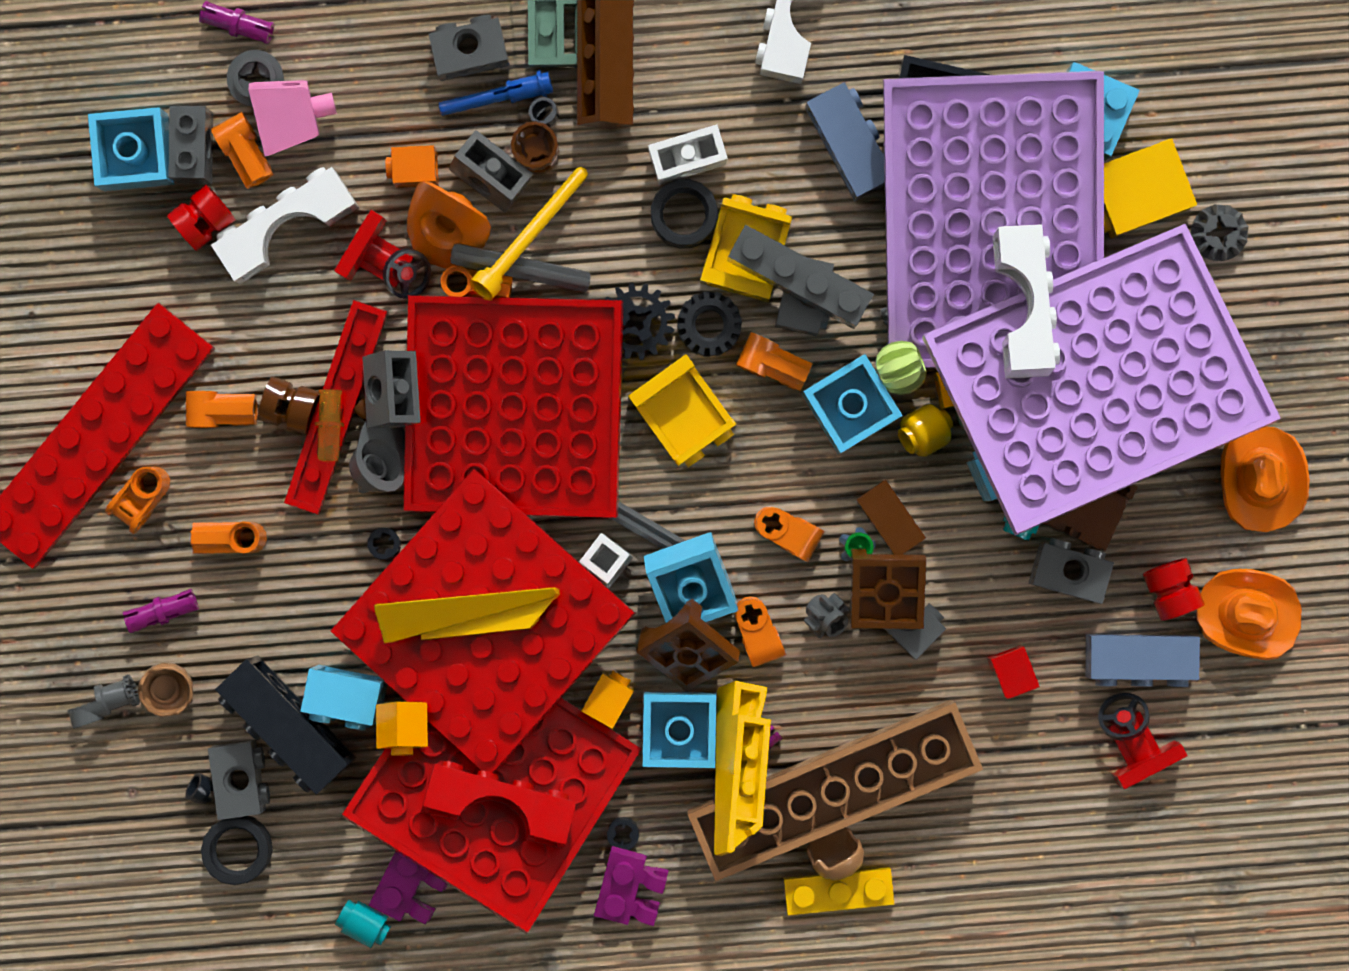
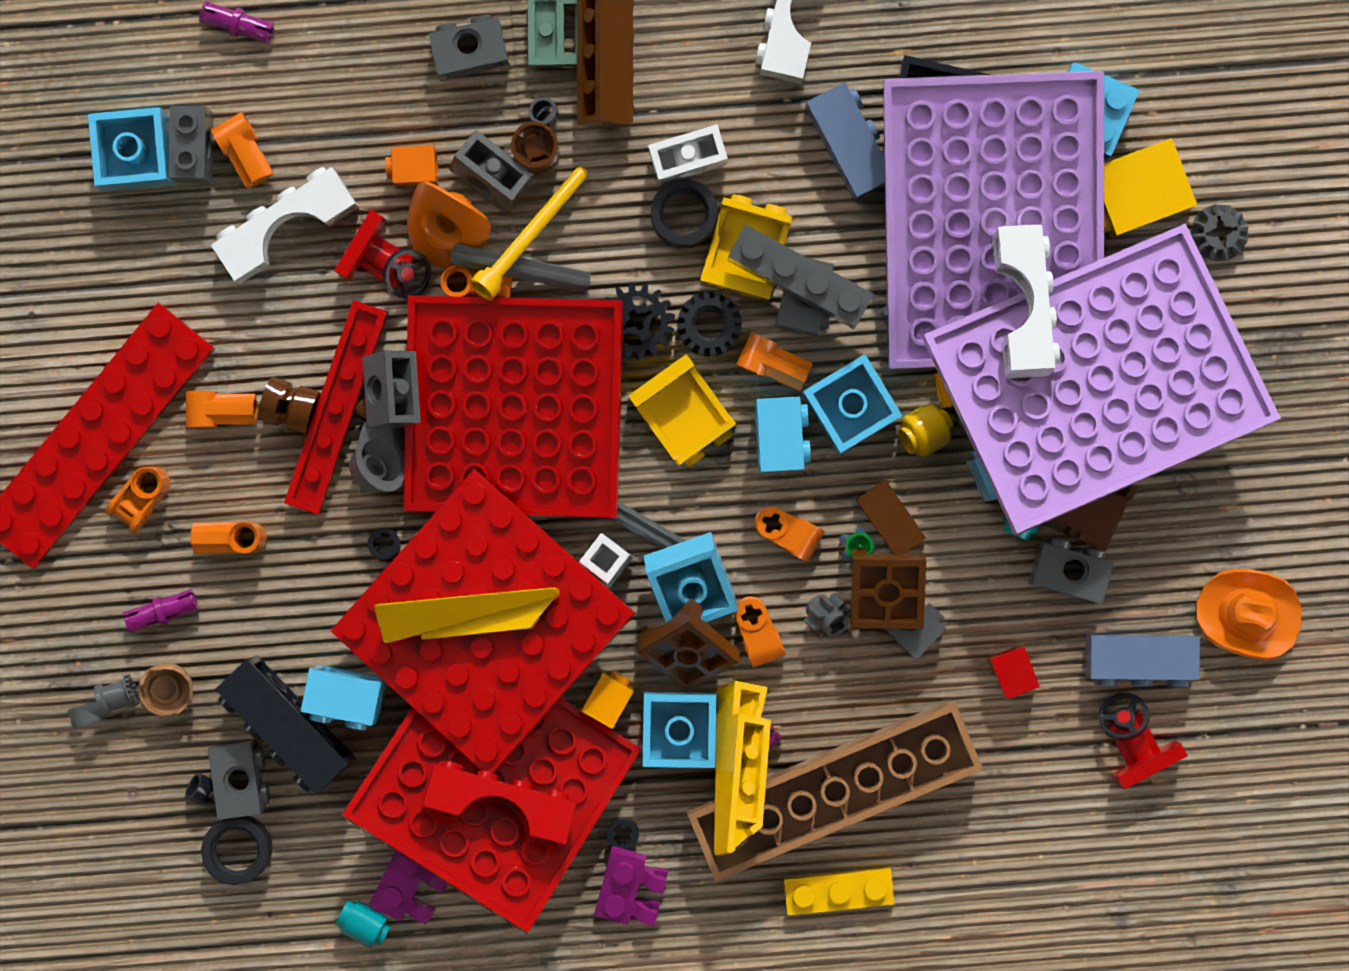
red wheel [167,184,236,251] -> none
dark grey gear [227,50,285,107] -> none
bright pink torso [248,80,337,156] -> none
clear yellow axle [315,390,344,462] -> none
light orange brick [376,702,428,756] -> none
blue pin [439,70,553,116] -> none
medium nougat hair [807,827,864,880] -> none
yellowish green piece [876,341,927,395] -> none
red wheel [1142,558,1205,621] -> none
orange hat [1221,426,1310,532] -> none
none -> medium azure brick [754,397,811,473]

